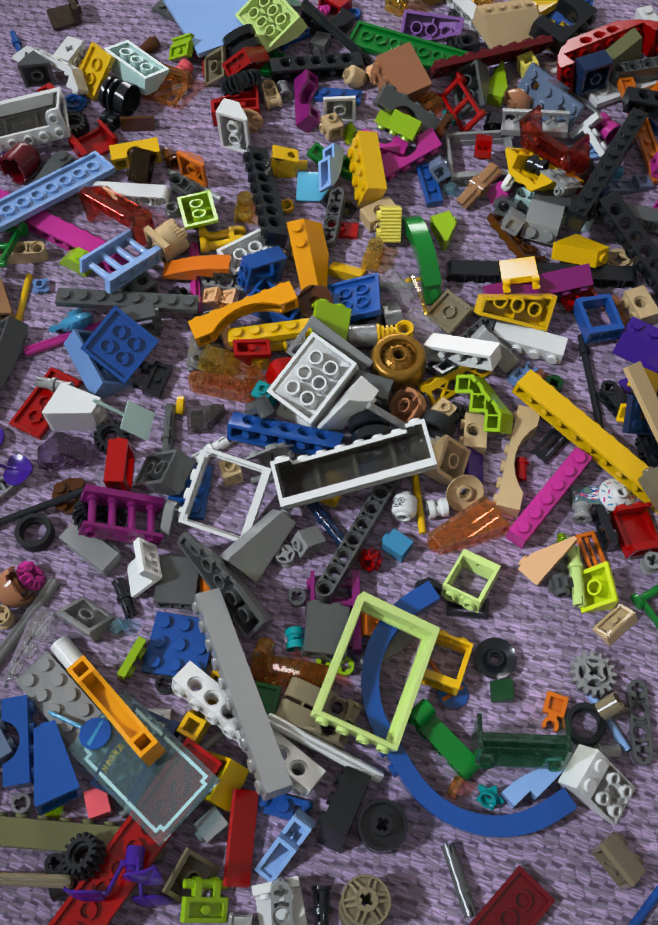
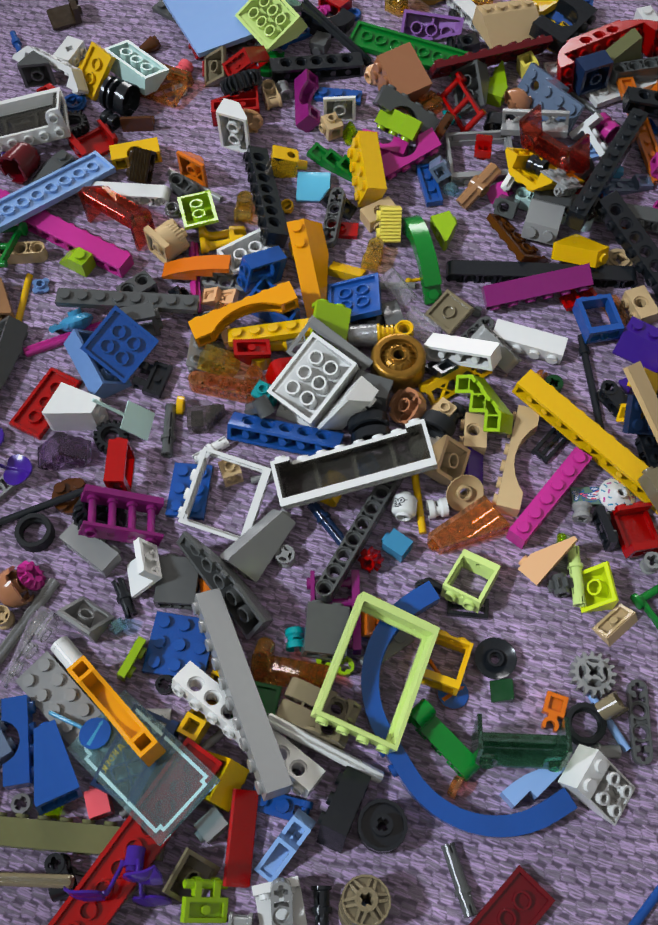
light grey pin [35,376,74,392] -> none
black tyre [61,832,107,881] -> none
light blue fence [79,227,161,294] -> none
dark grey slope [132,449,195,496] -> none
light grey beam [160,499,179,537] -> none
reddish brown cone [161,147,179,169] -> none
lime plate [168,33,195,62] -> none
black wheel [222,24,262,57] -> none
light grey hinge [244,442,294,468] -> none
dark grey bush [288,588,307,608] -> none
light grey brick [290,525,326,558] -> none
reddish brown plate [298,285,334,318] -> none
light blue slope [318,143,343,193] -> none
tan head [343,65,367,89] -> none
light grey bar [365,401,407,430] -> none
clear yellow piece [411,275,428,316] -> none
yellow wedge [473,293,558,332] -> none
teal plate [476,784,504,811] -> none
flag [499,256,540,293] -> none
light grey brick [501,207,526,236] -> none
medium blue plate [507,361,538,386] -> none
red pin [514,457,529,482] -> none
orange tile [575,530,606,569] -> none
dark tan slope [589,831,647,890] -> none

